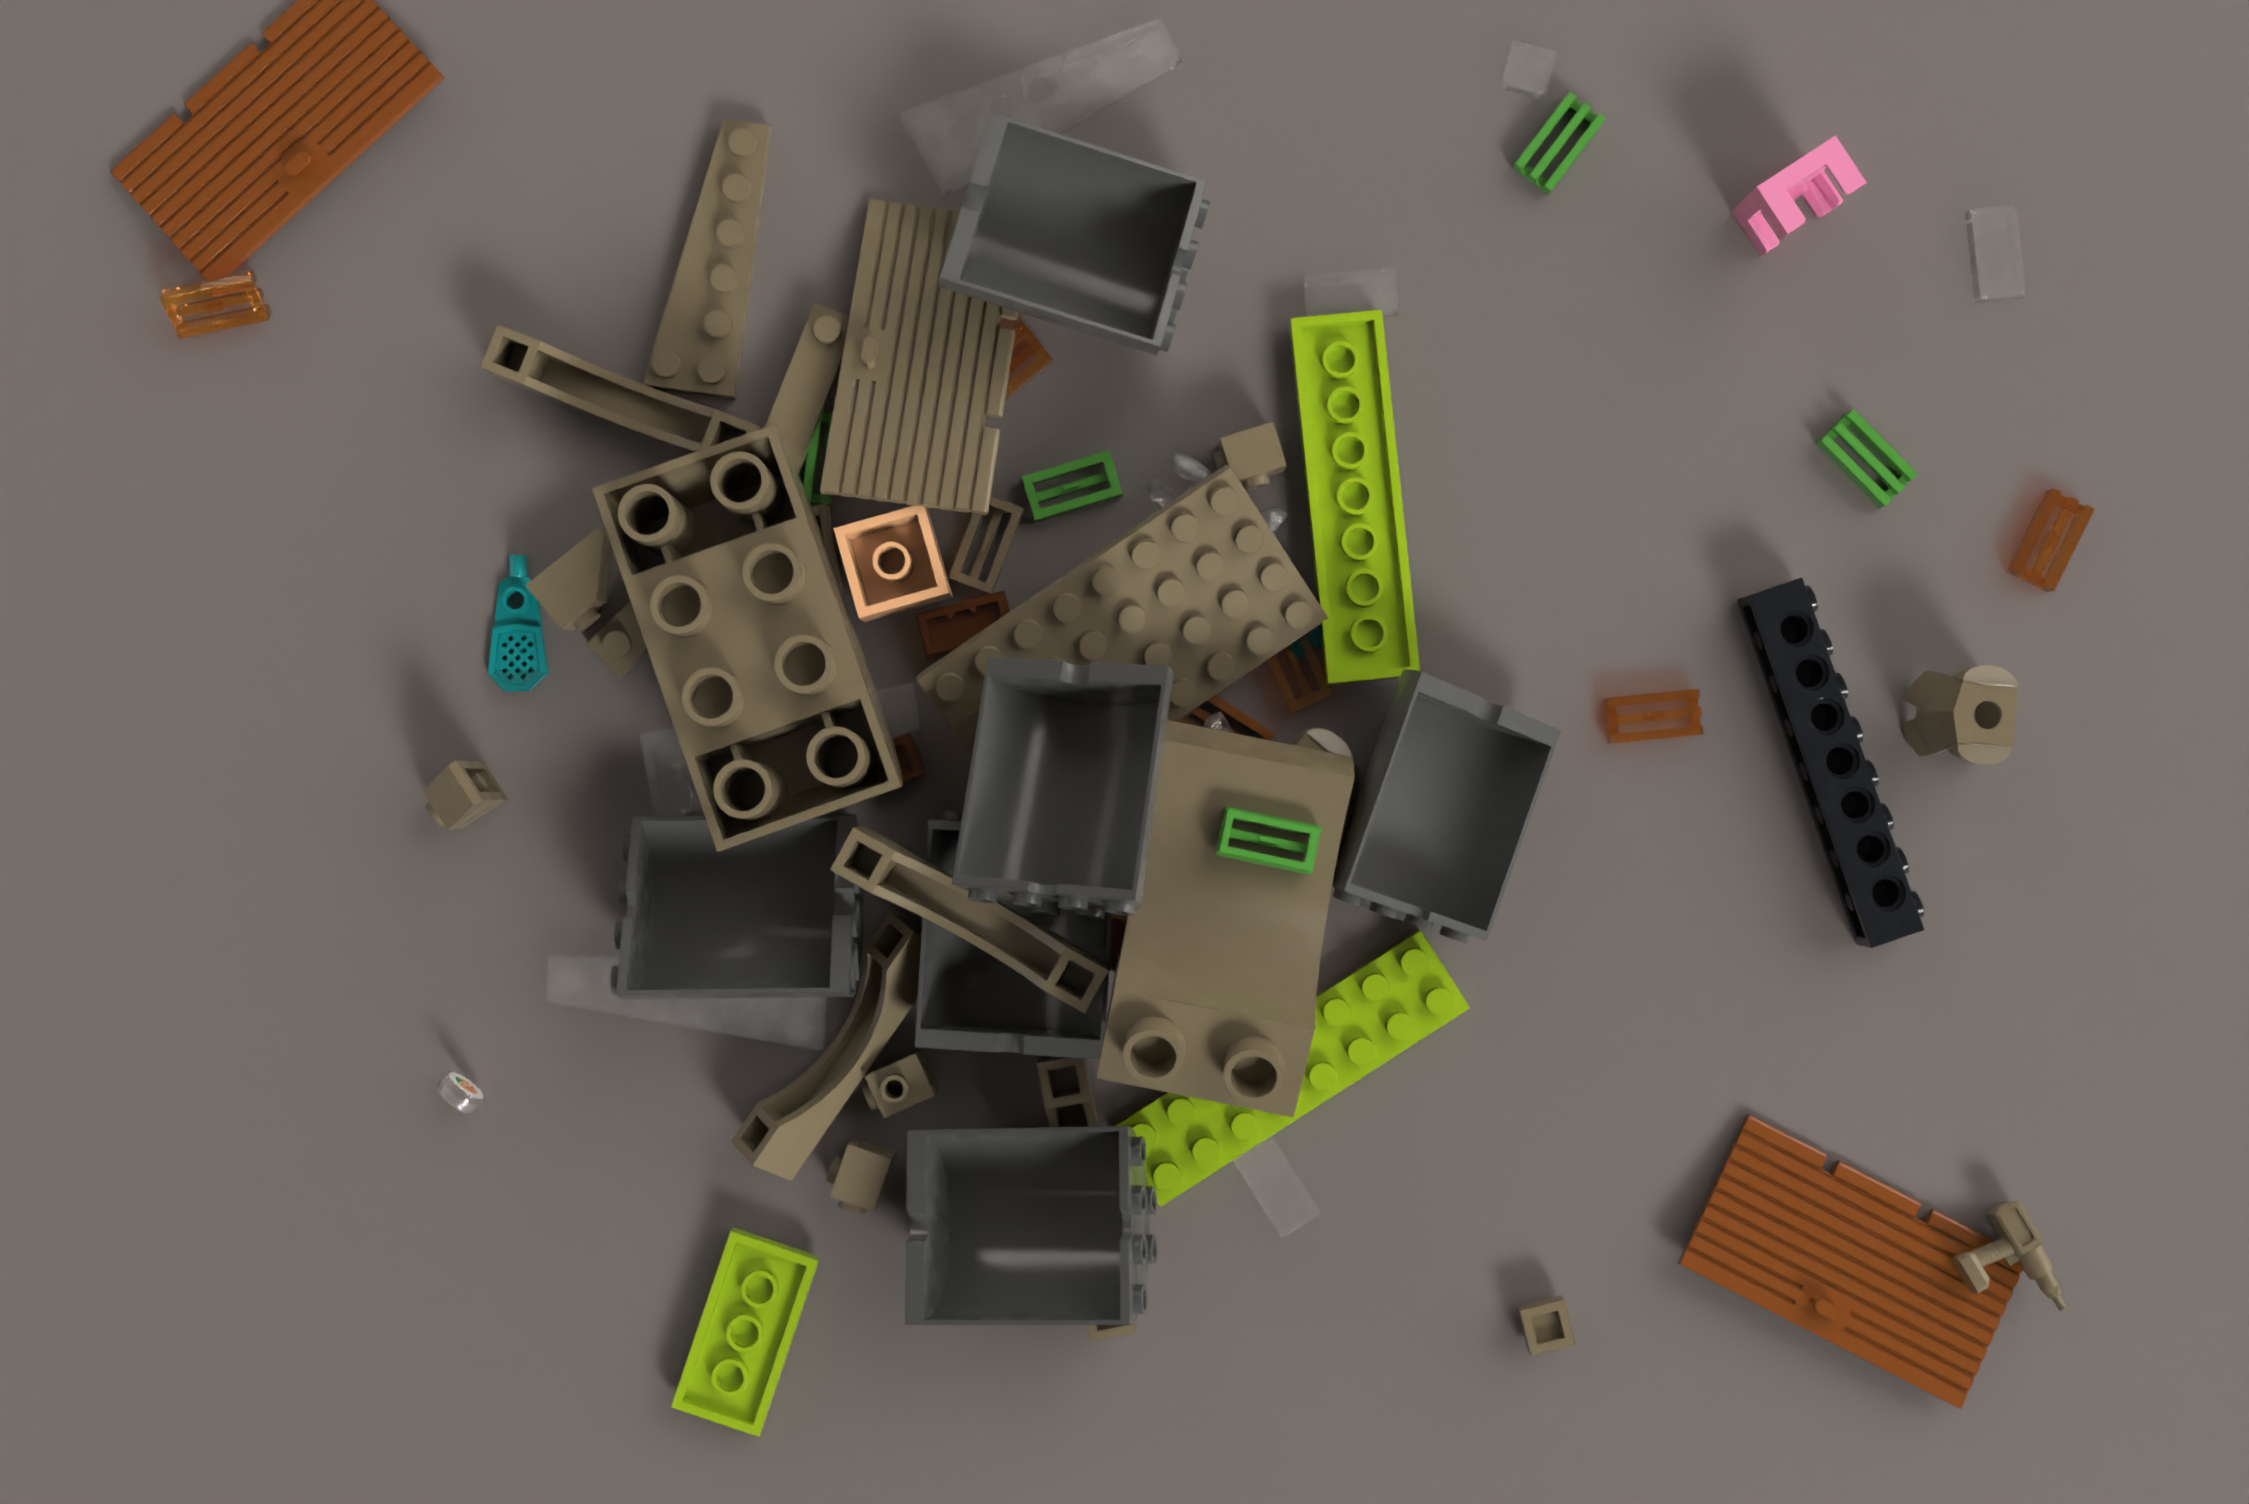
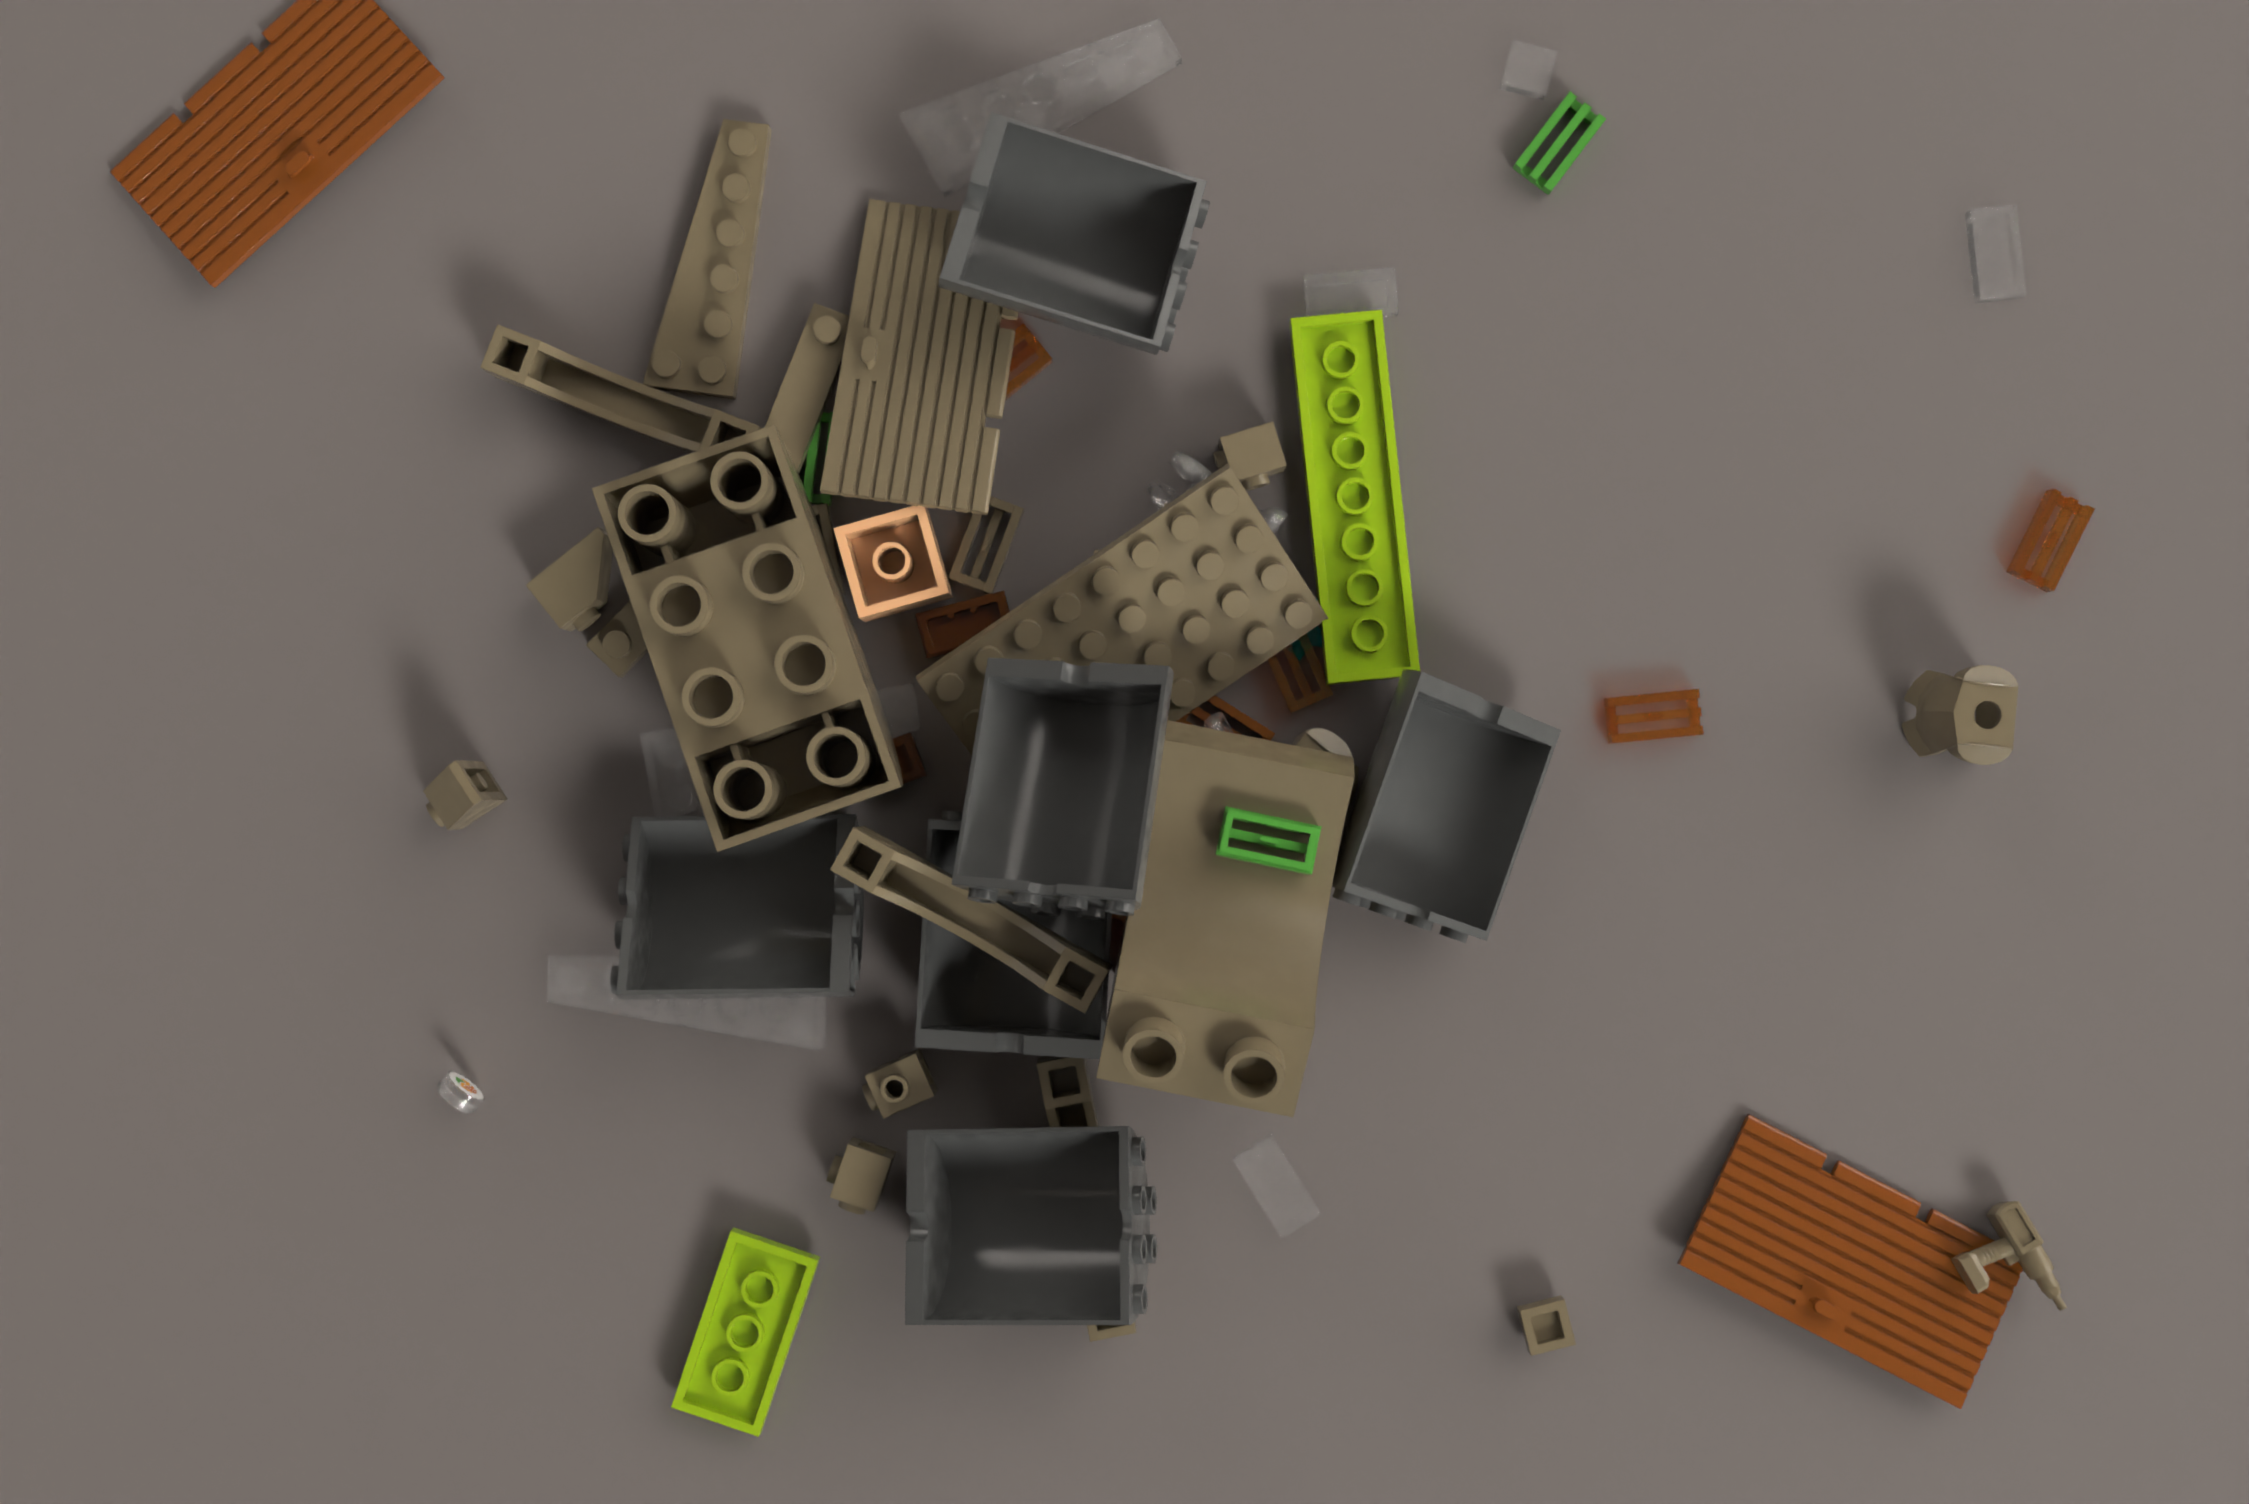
clear orange tile [160,271,272,339] -> none
teal piece [488,555,549,692] -> none
dark tan arch [731,911,922,1181] -> none
bright green tile [1022,450,1123,523] -> none
lime plate [1112,929,1470,1207] -> none
bright pink panel [1731,135,1867,256] -> none
black brick [1737,578,1925,948] -> none
bright green tile [1815,409,1918,508] -> none

